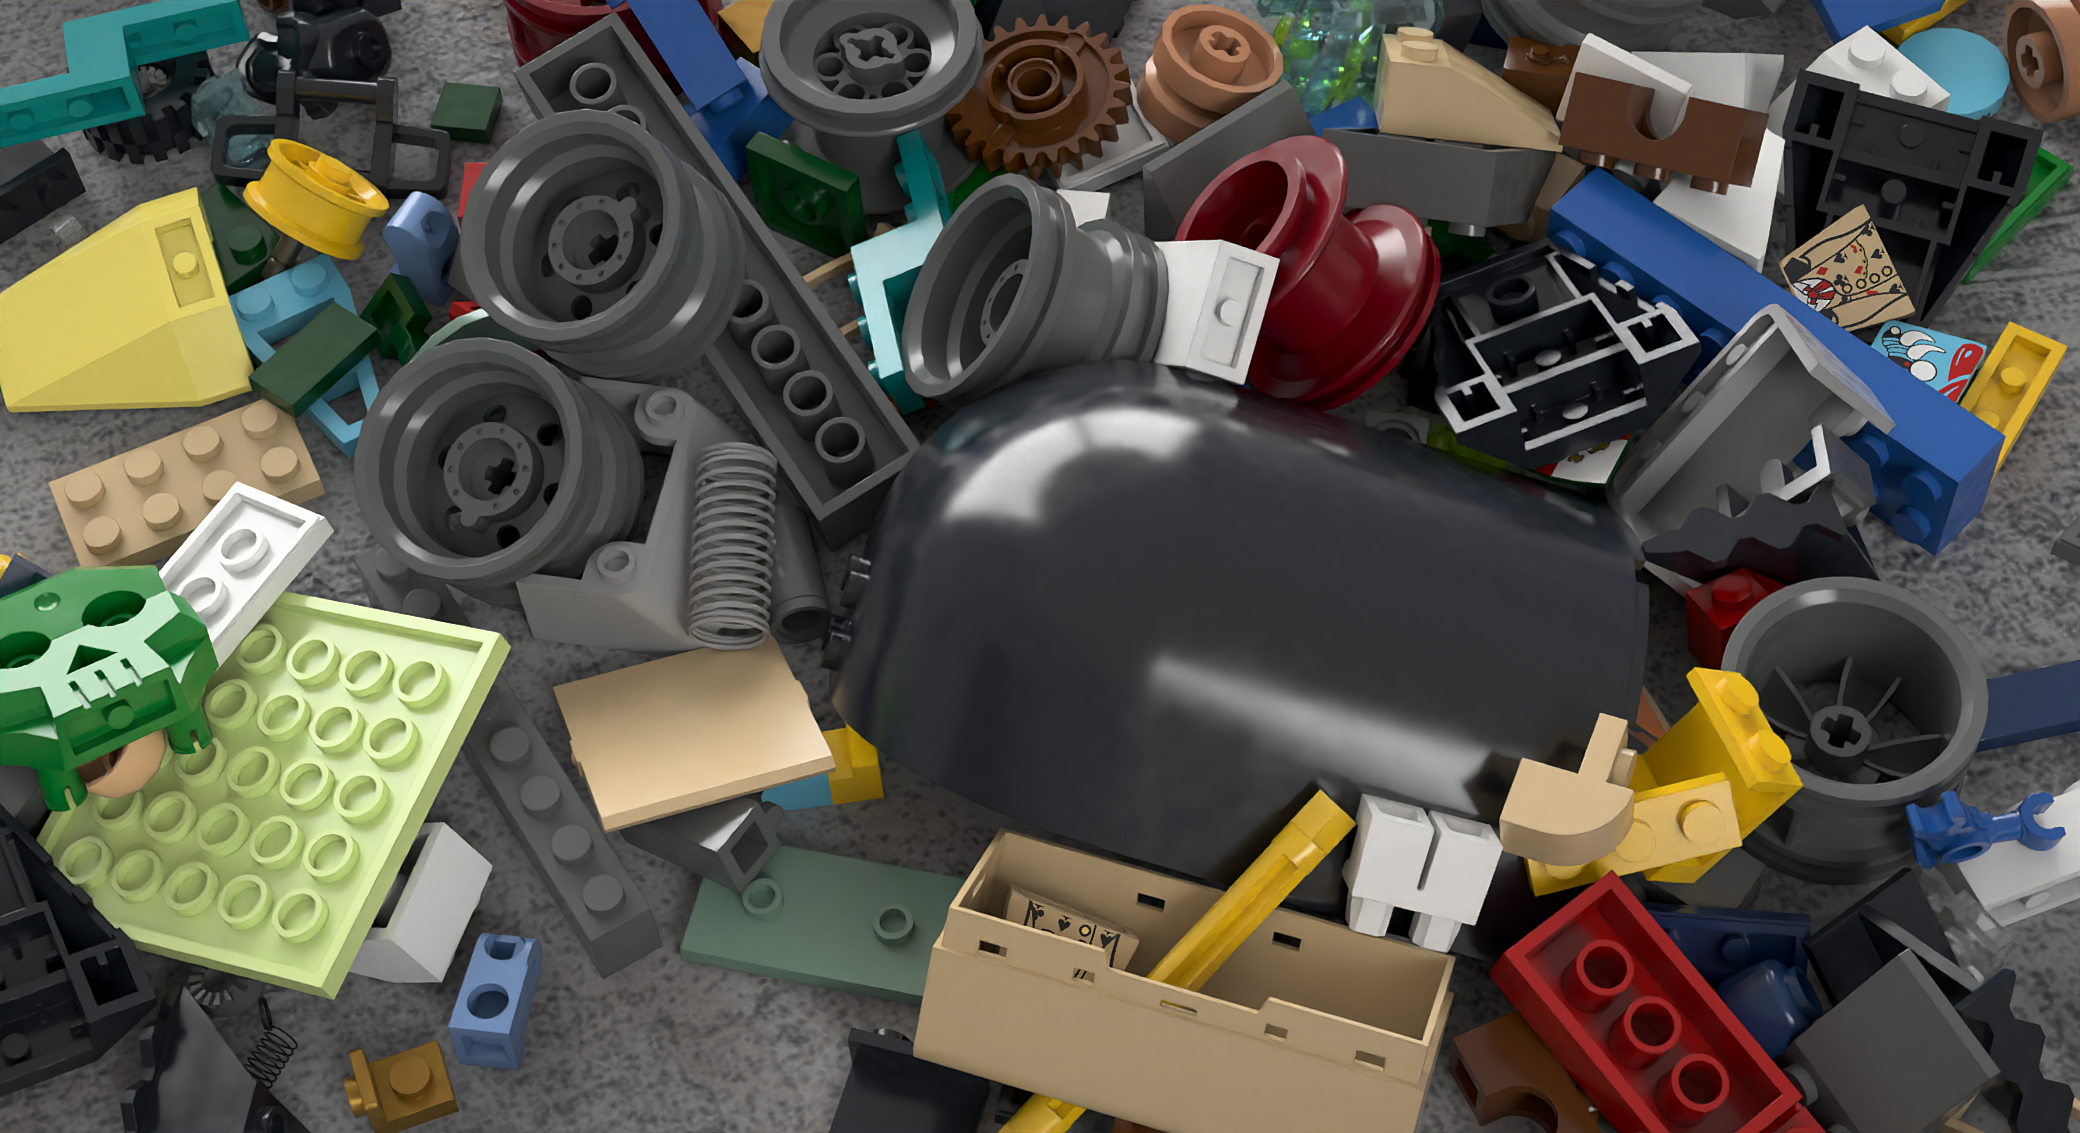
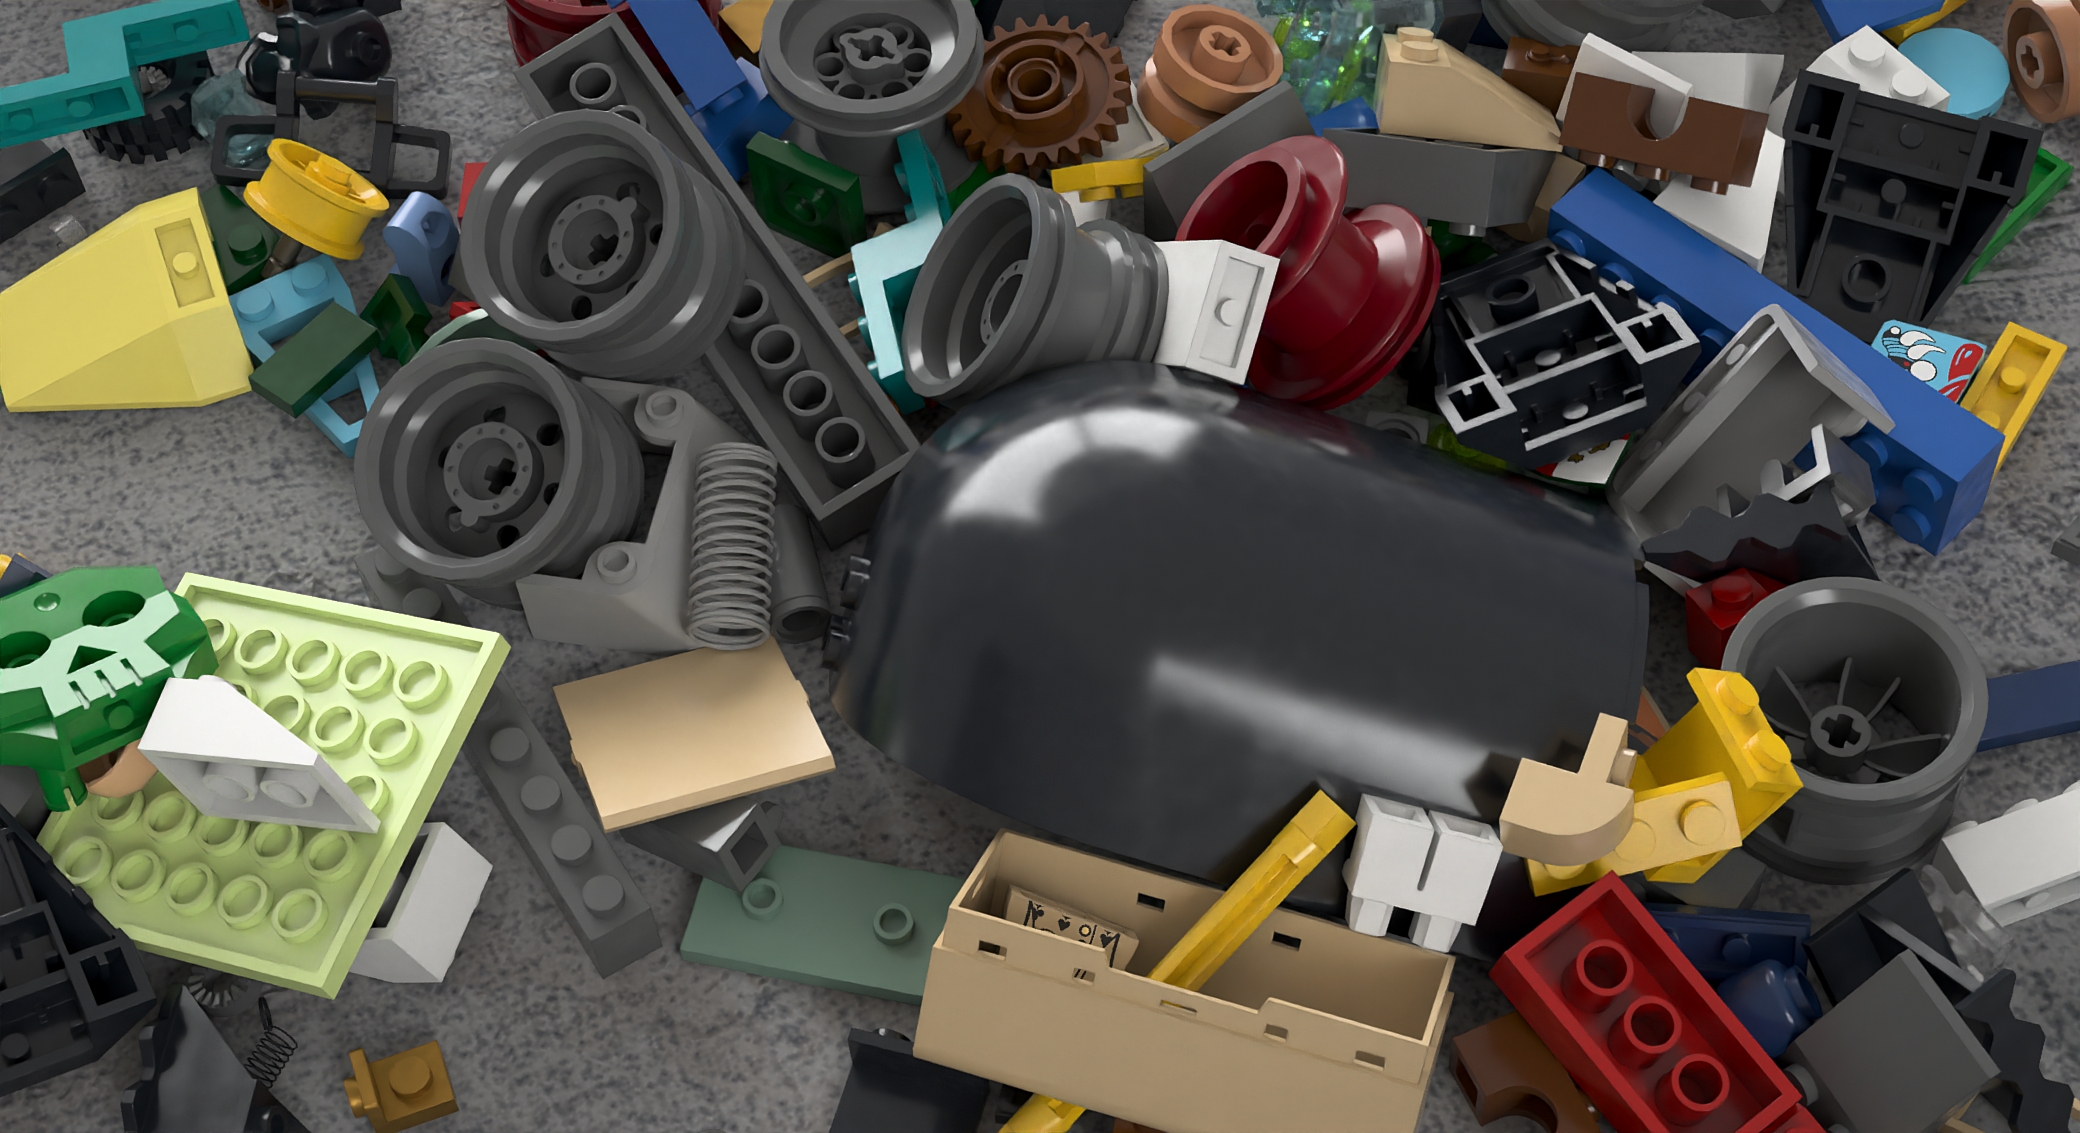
tan plate [48,398,326,567] -> none
white plate [159,482,334,675] -> none
dark green tile [430,82,503,143] -> none
medium blue leg [448,933,542,1070] -> none
yellow leg [760,722,884,810] -> none
tan torso [1778,204,1915,334] -> none
blue piece [1905,790,2066,870] -> none
none -> white slope [137,675,381,834]
none -> yellow plate [1050,156,1158,203]

